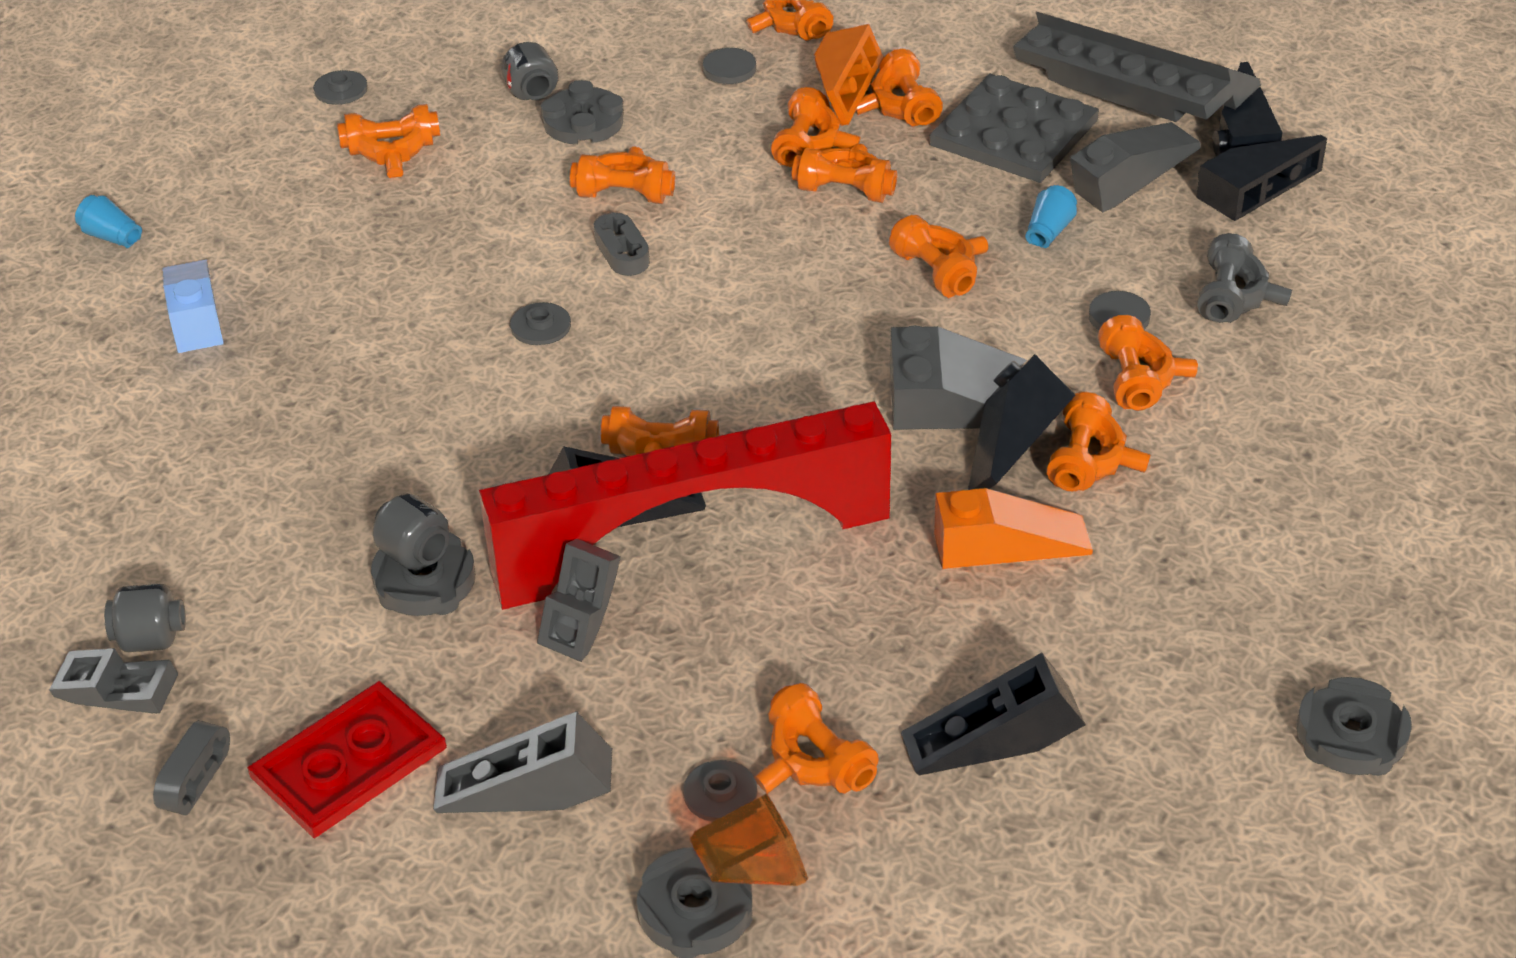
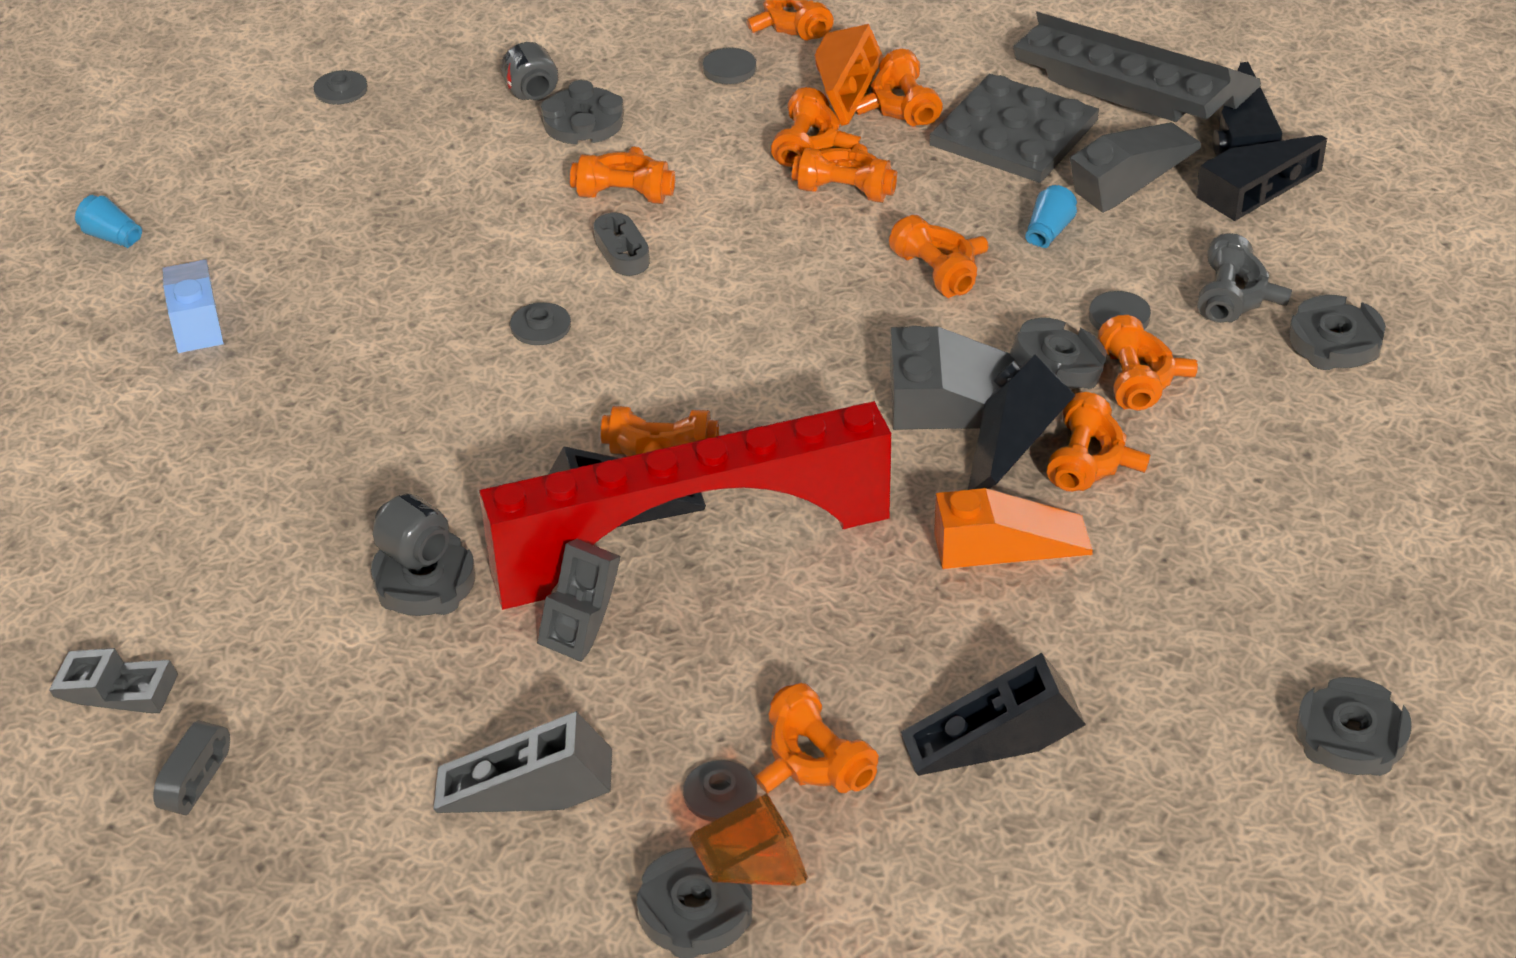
dark grey head [104,584,186,653] -> none
red tile [247,680,447,839] -> none
orange piece [337,104,440,178] -> none
none -> dark grey plate [1010,318,1107,389]
none -> dark grey plate [1289,295,1386,370]

